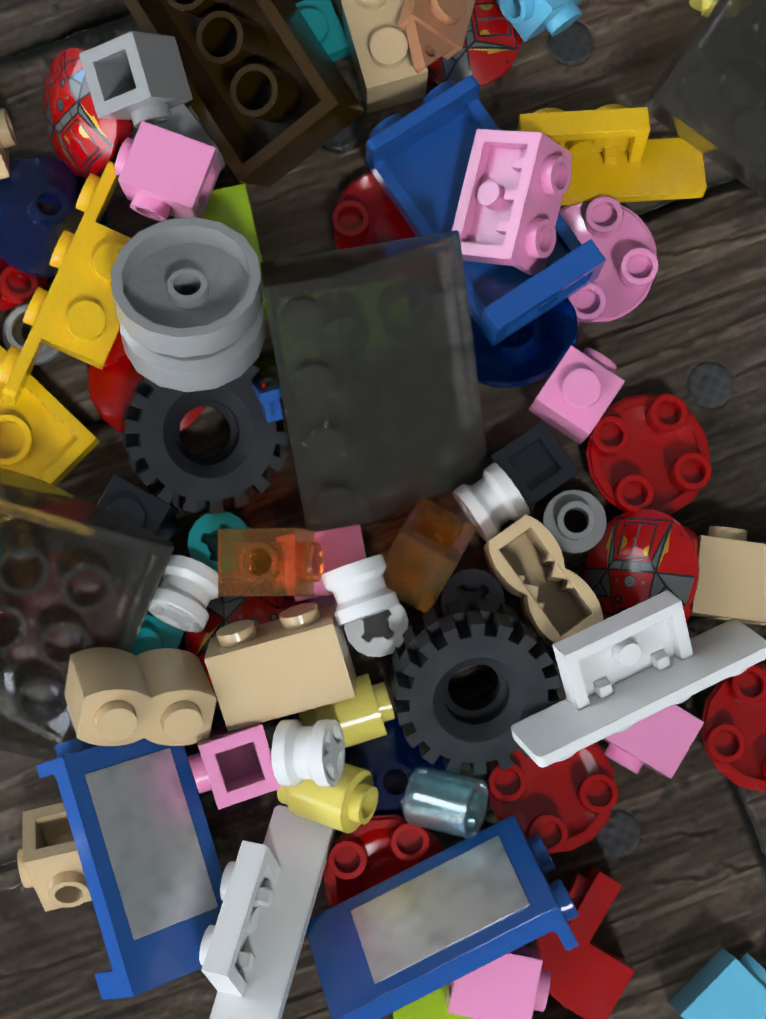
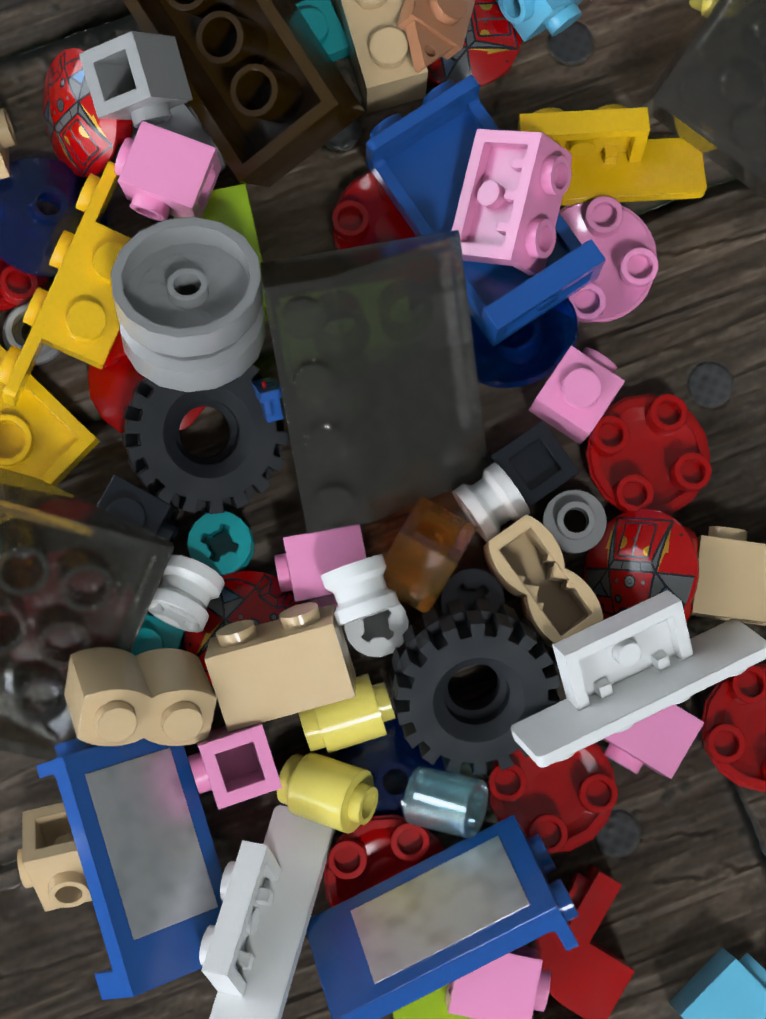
clear orange brick [218,528,323,596] -> none
white wheel [271,719,345,787] -> none

